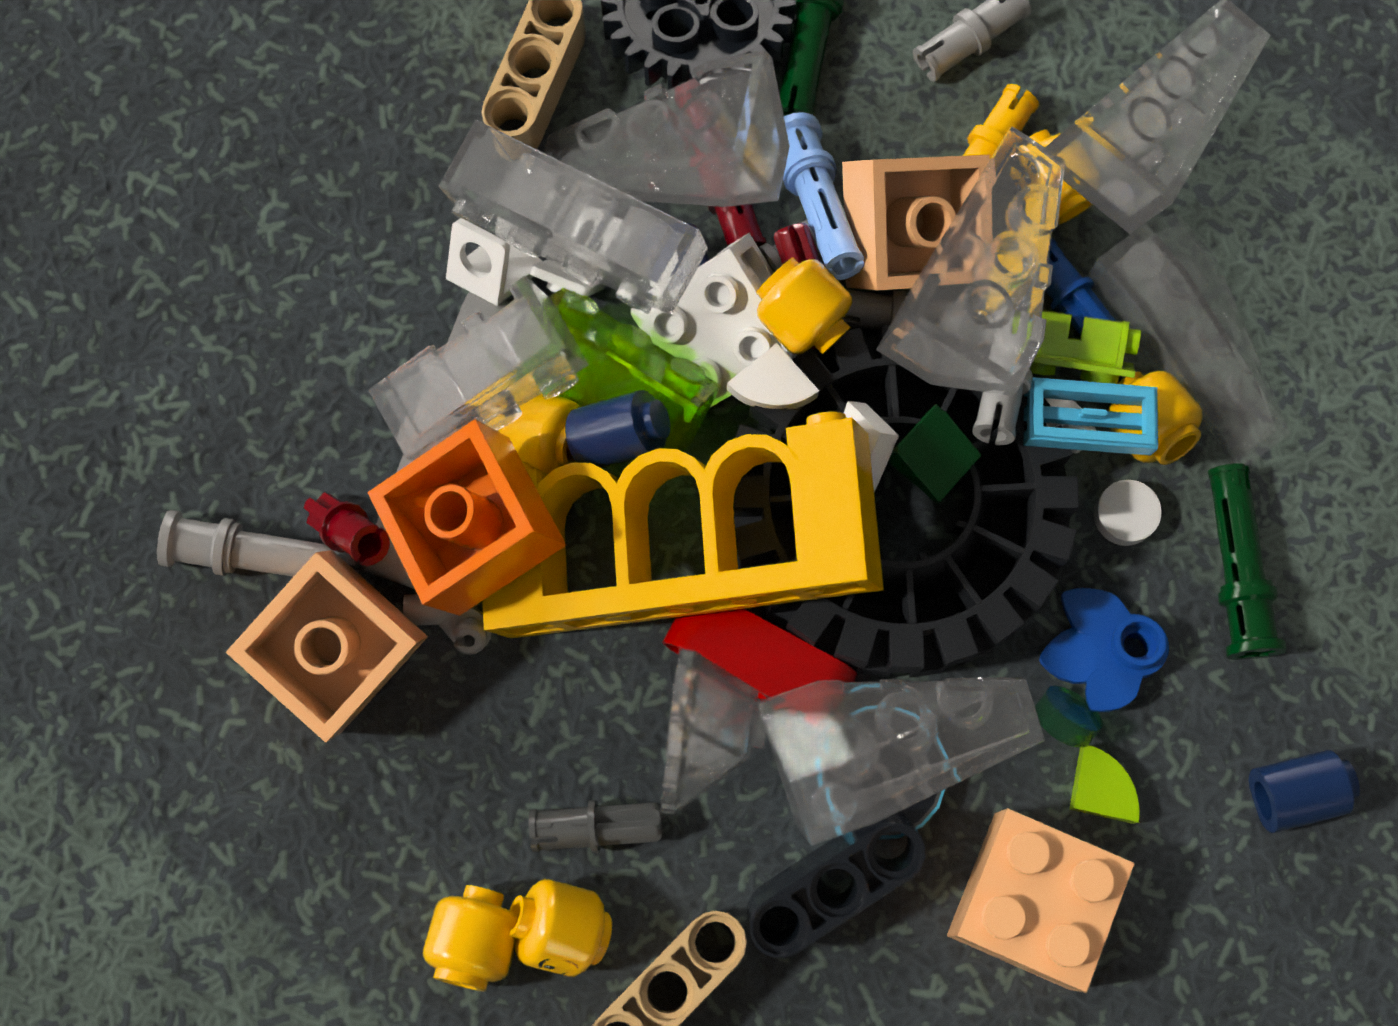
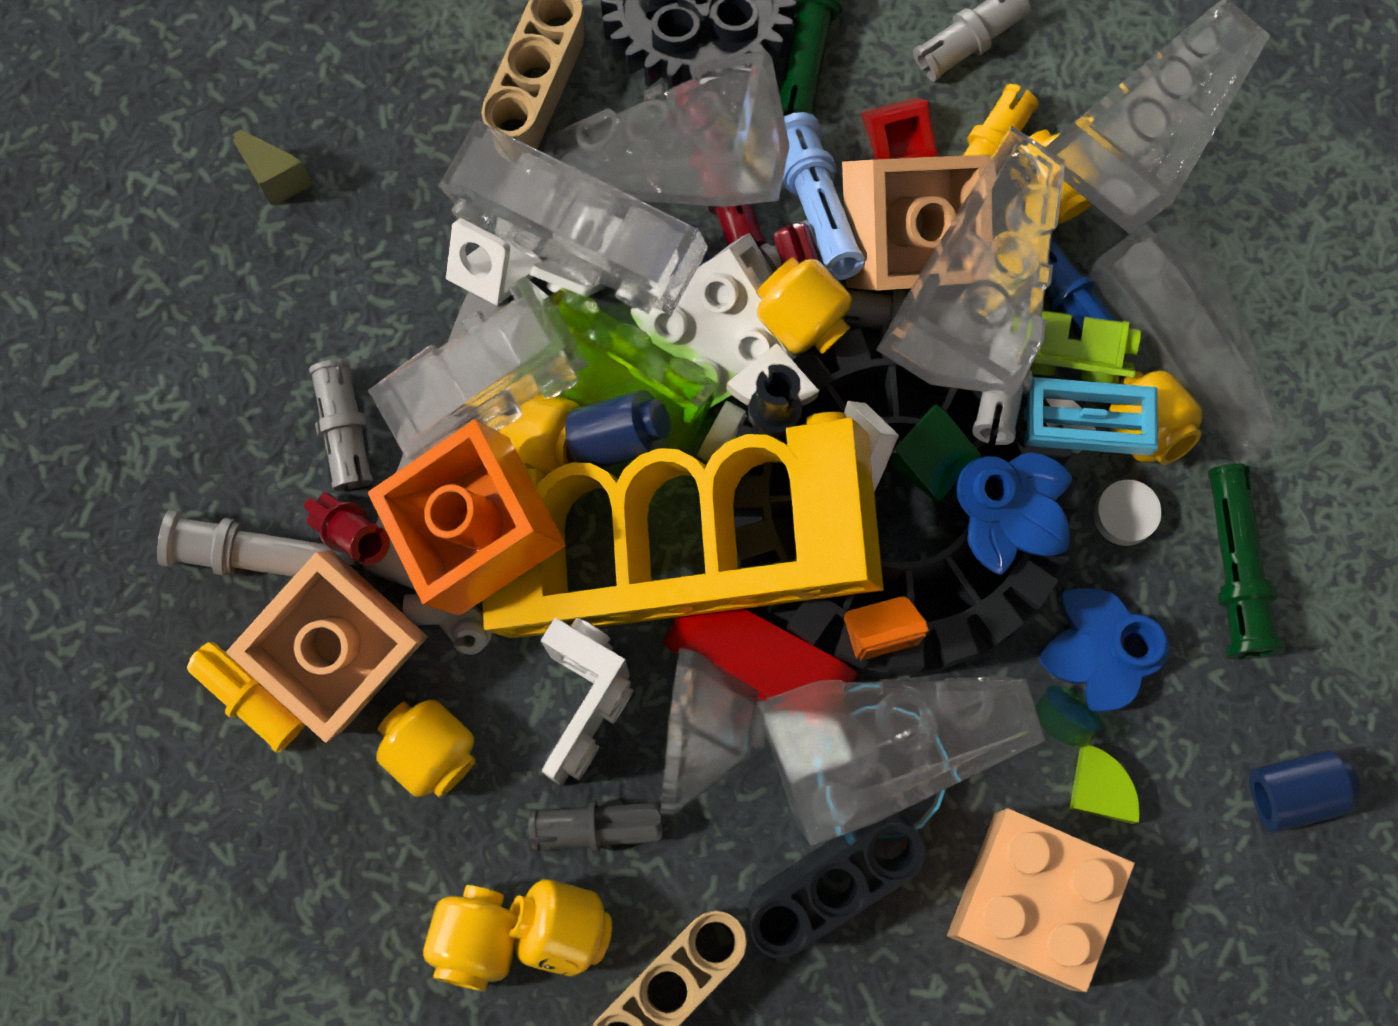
none -> yellow axle [187,642,305,753]
none -> olive slope [232,130,313,206]
none -> light grey pin [309,359,373,491]
none -> yellow head [376,700,476,798]
none -> white bracket [541,618,633,786]
none -> white tile [697,401,747,462]
none -> black pin [748,364,802,445]
none -> orange slope [844,597,929,661]
none -> red slope [861,98,938,159]
none -> blue plate [956,453,1072,575]

